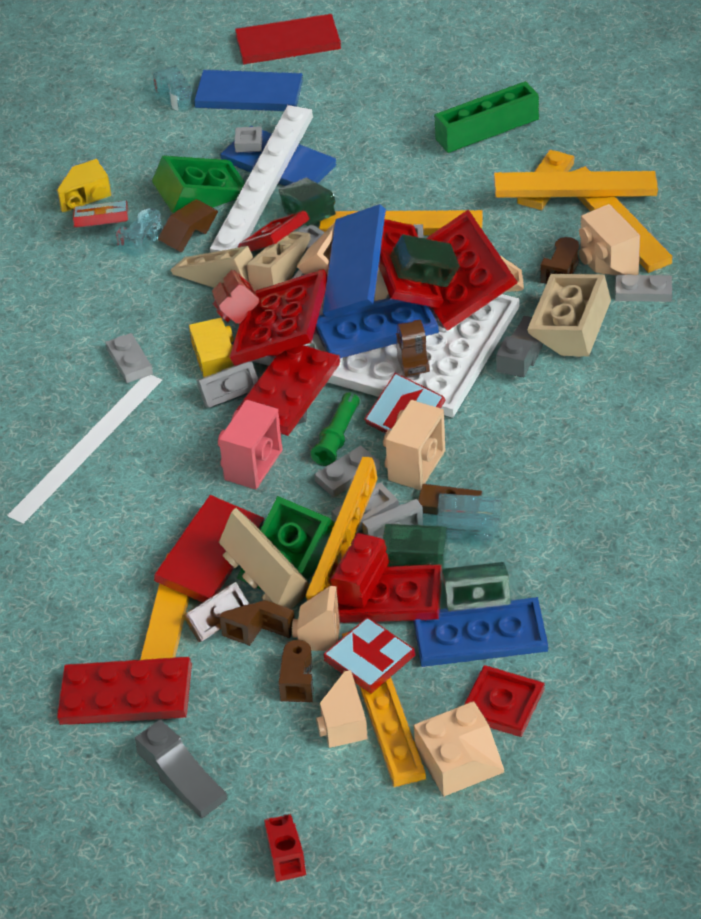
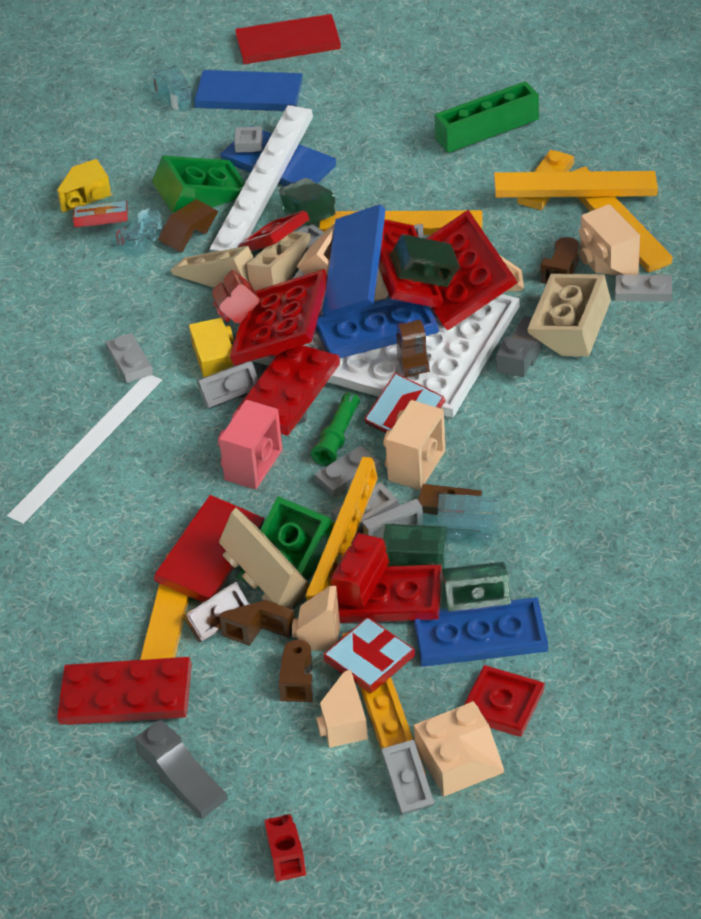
none -> light grey plate [381,740,434,815]

